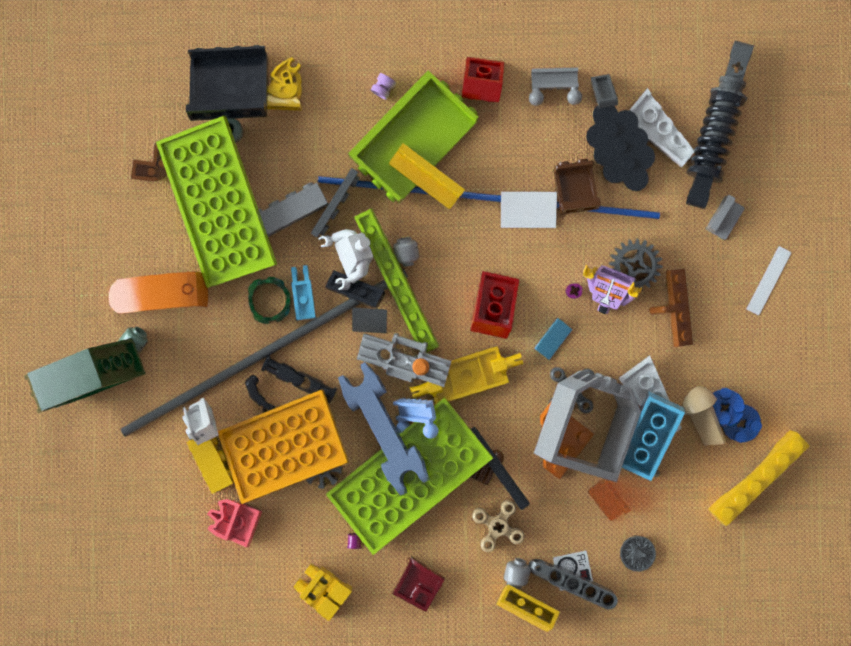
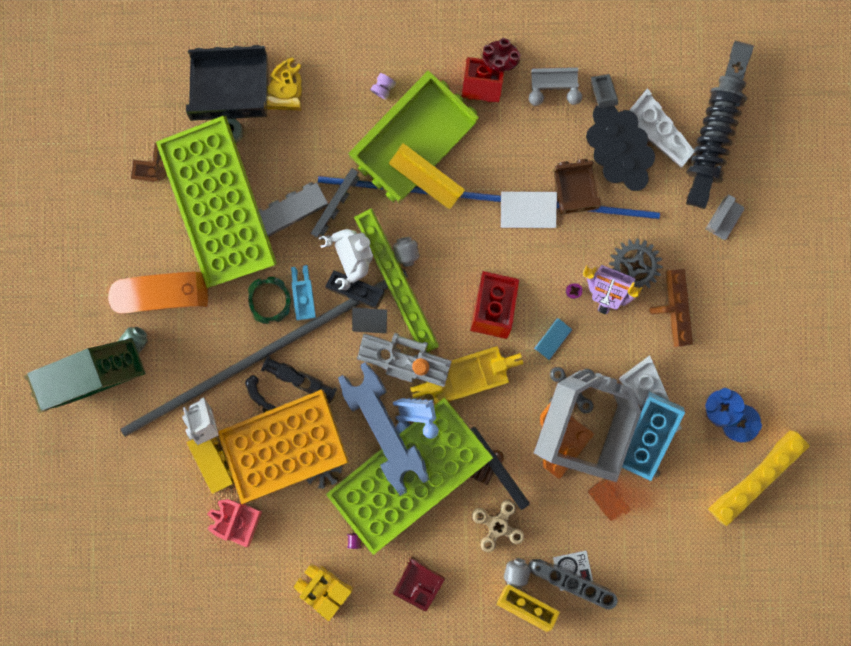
dark grey wheel [620,535,656,572] -> none
tan piece [682,386,726,446] -> none
white sticker [747,246,791,315] -> none
none -> dark red dish [482,38,521,71]

